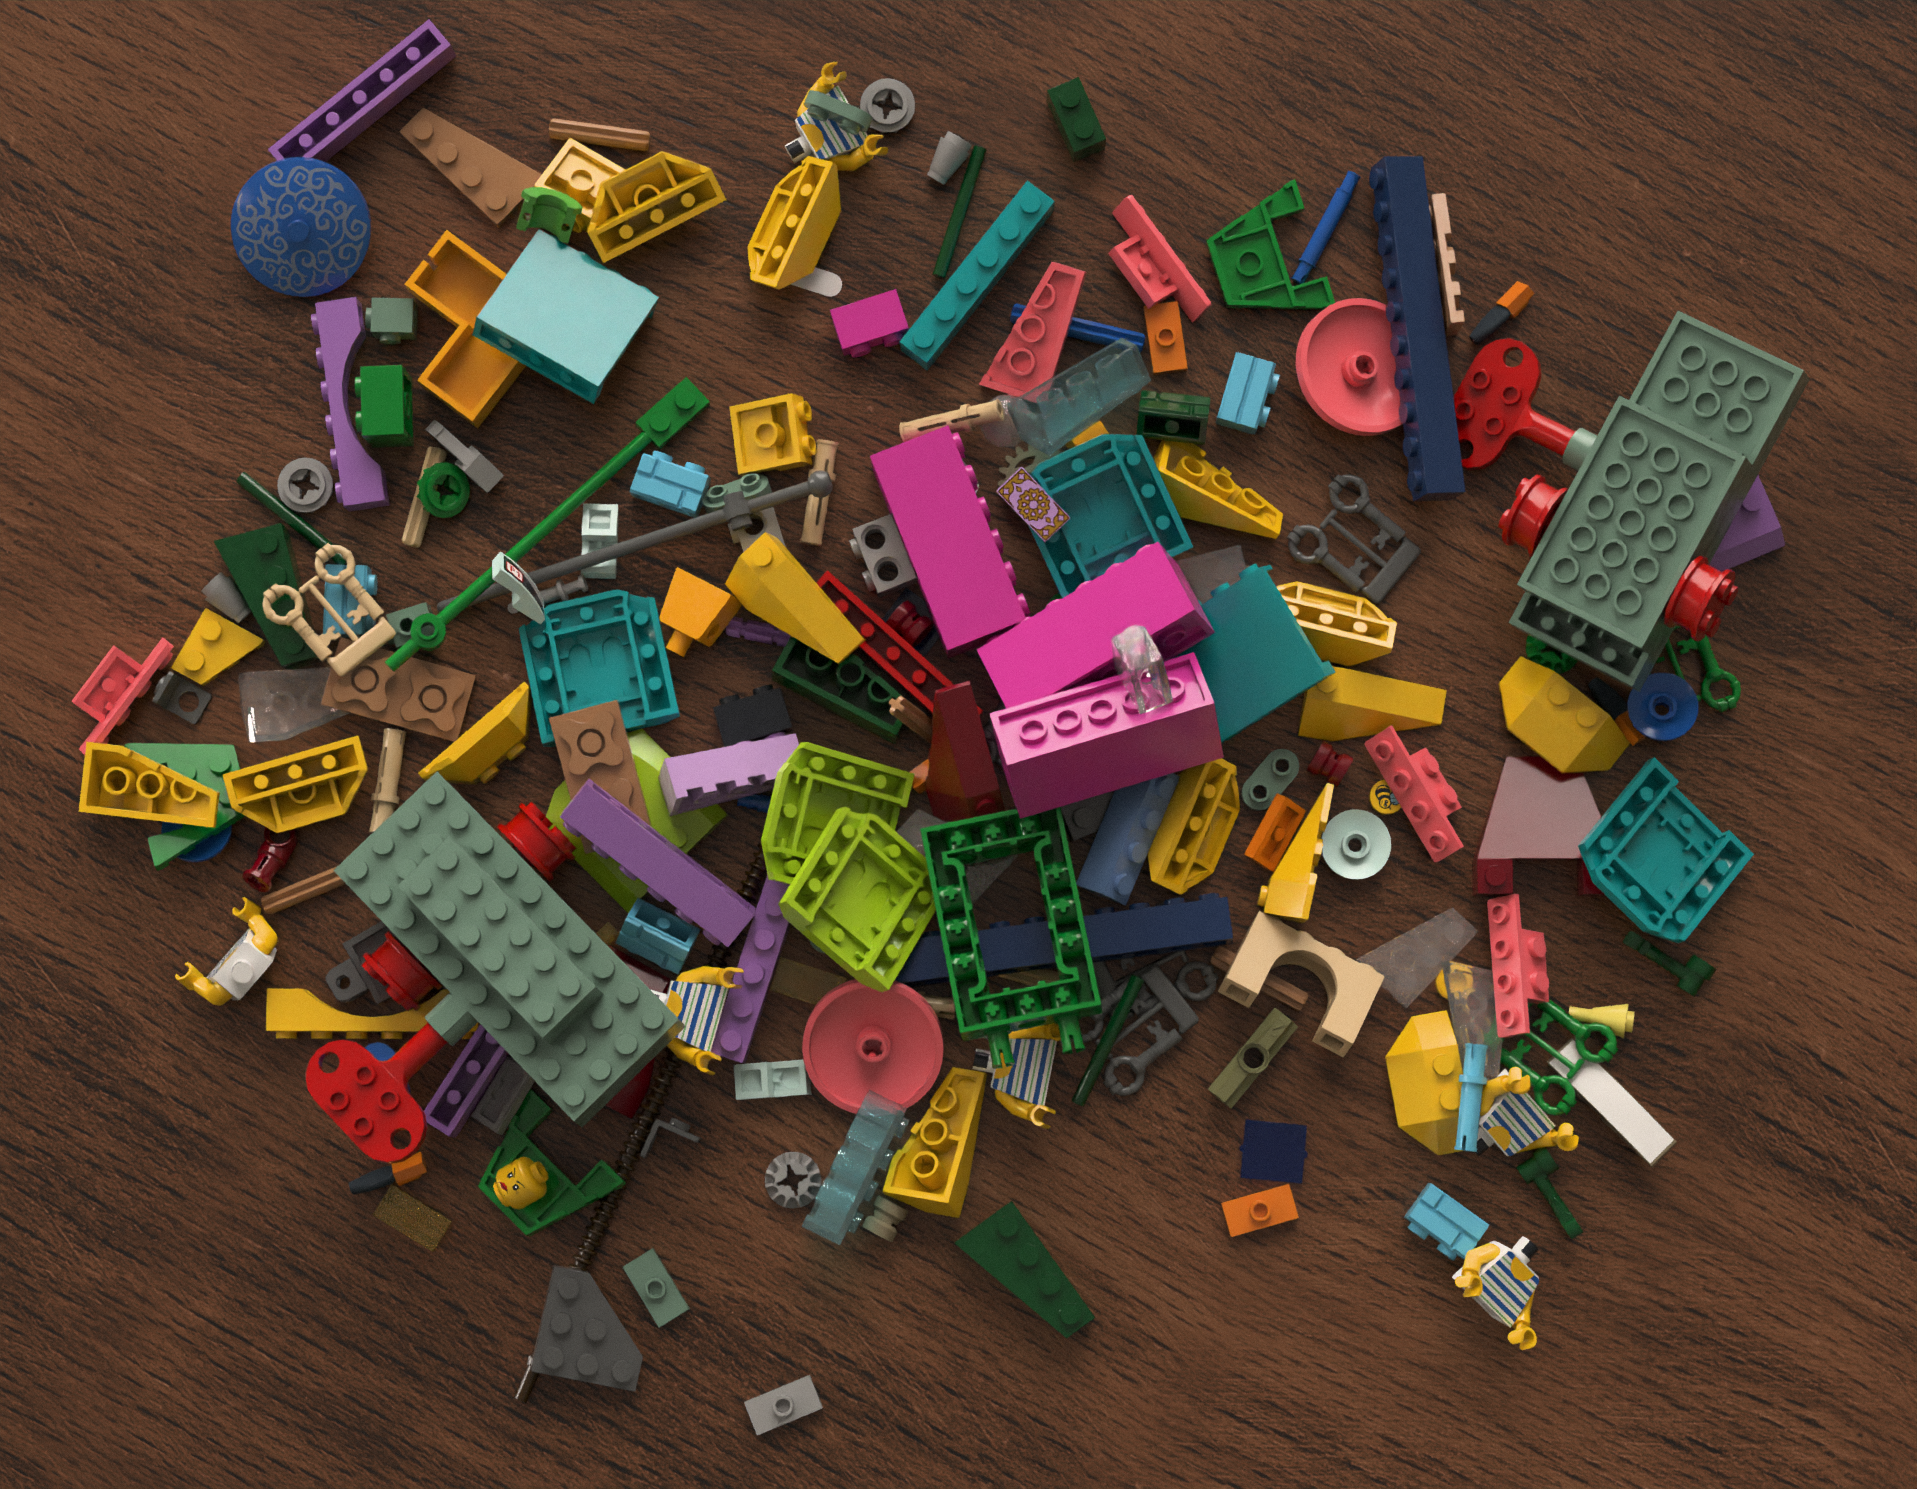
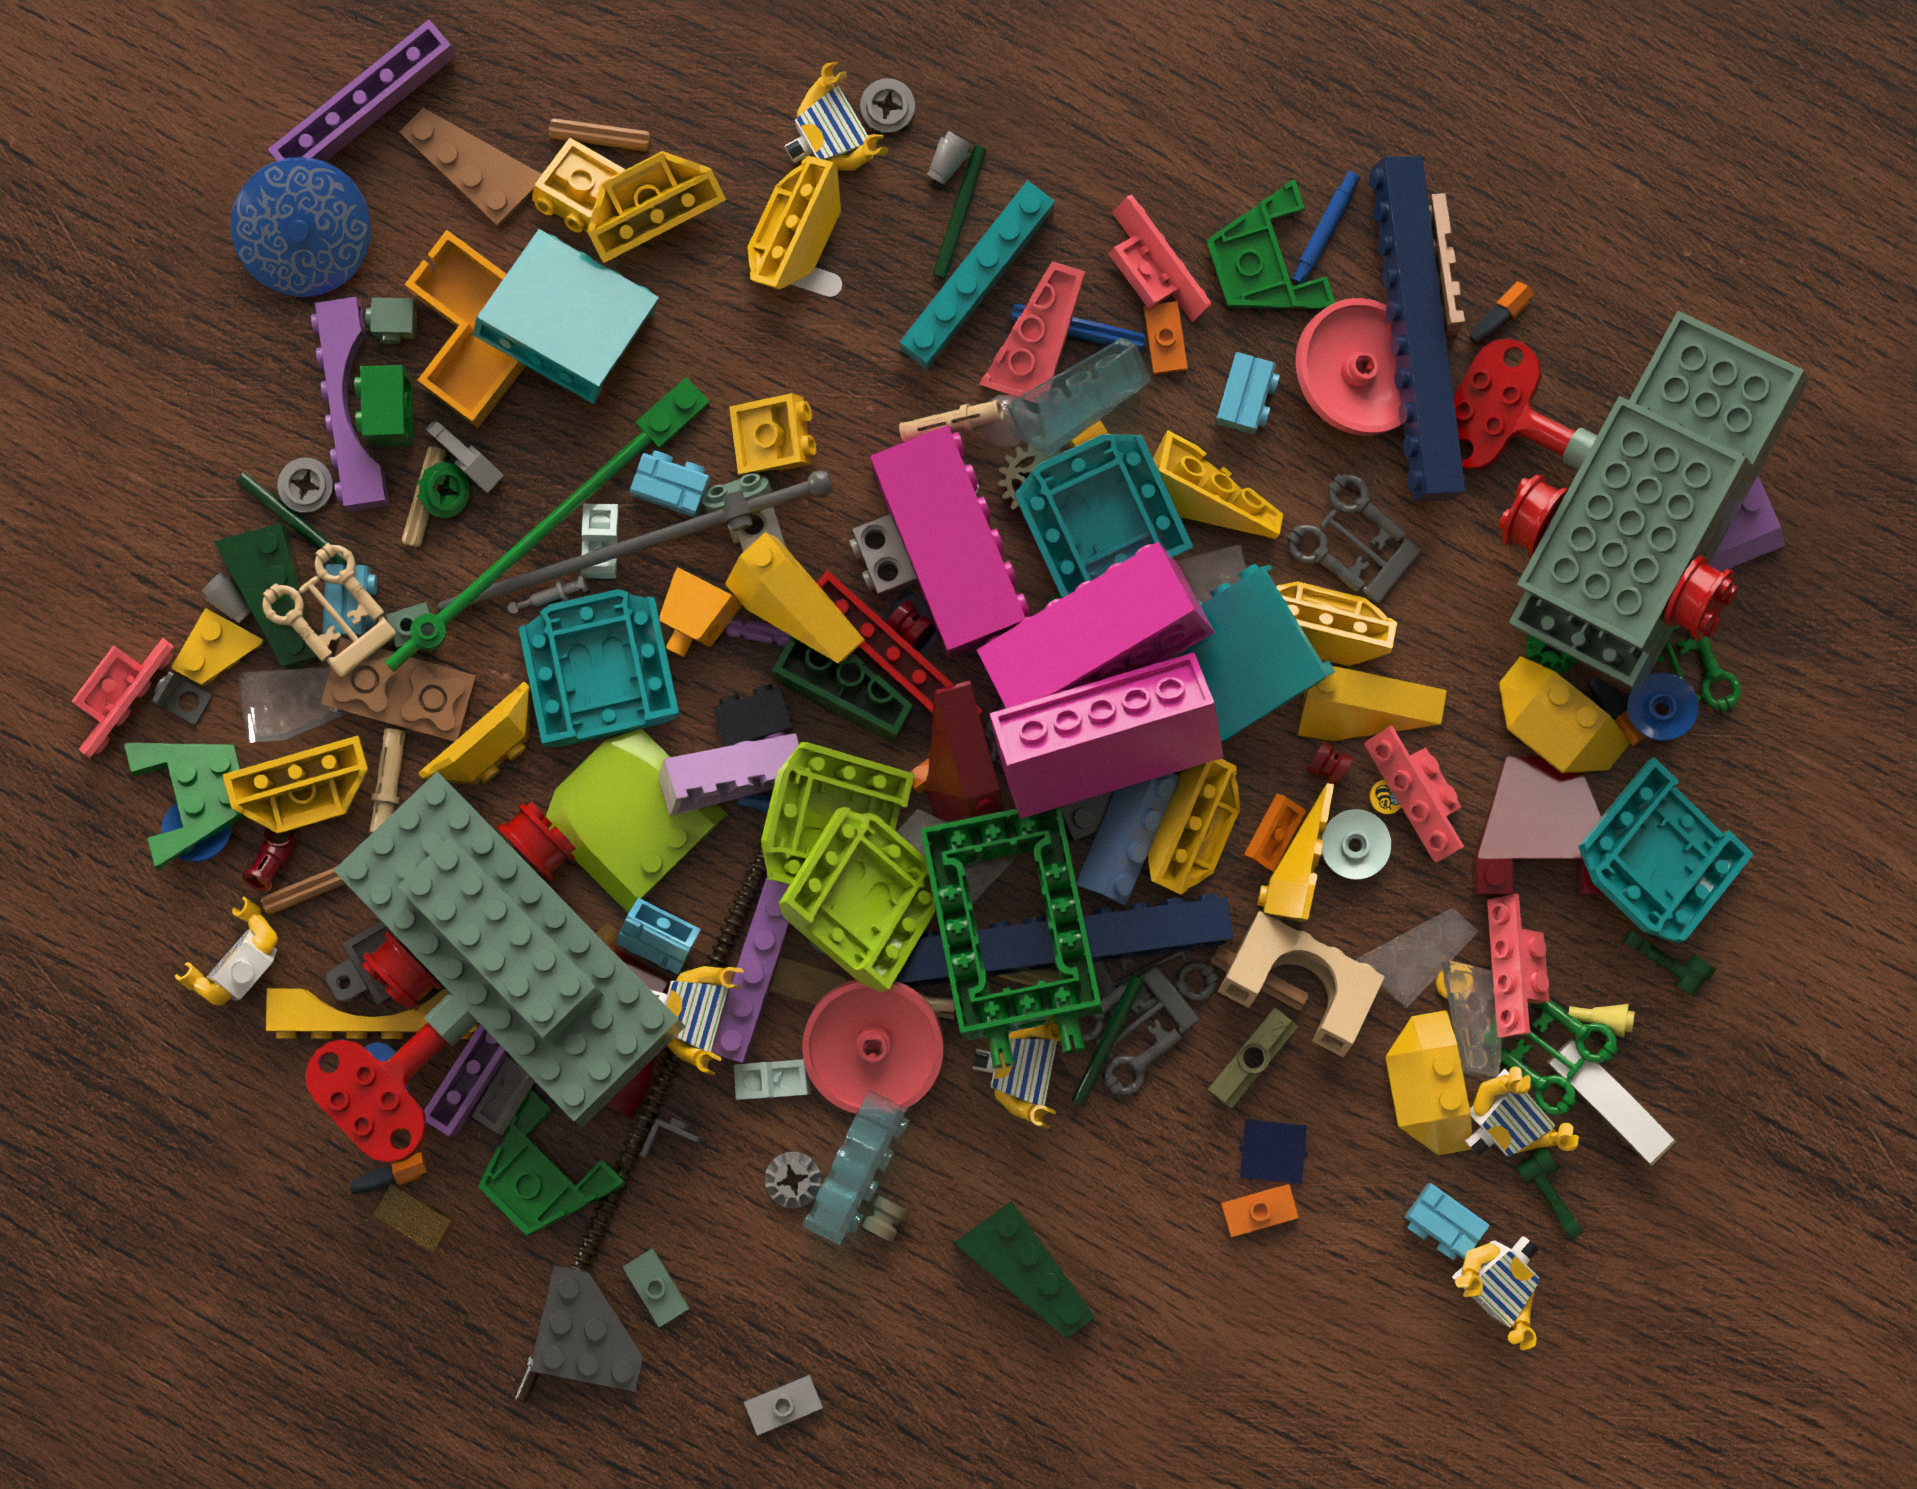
yellow wedge [78,742,220,828] -> none
light aqua slope [492,551,545,624] -> none
yellow head [493,1156,549,1210] -> none
bright green piece [516,187,583,243] -> none
medium nougat piece [549,700,652,854] -> none
medium lavender brick [560,779,756,947] -> none
tan pin [800,439,839,546] -> none
sand green plate [804,90,873,135] -> none
dark pink brick [830,289,909,358] -> none
yellow wedge [882,1067,987,1218] -> none
medium nougat axle [888,696,933,744] -> none
tile [996,467,1070,542] -> none
dark green brick [1046,77,1106,162] -> none
clear torso [1111,625,1173,715] -> none
dark green brick [1136,390,1211,445] -> none
sand green plate [1241,749,1299,811] -> none
medium azure pin [1454,1043,1488,1152] -> none

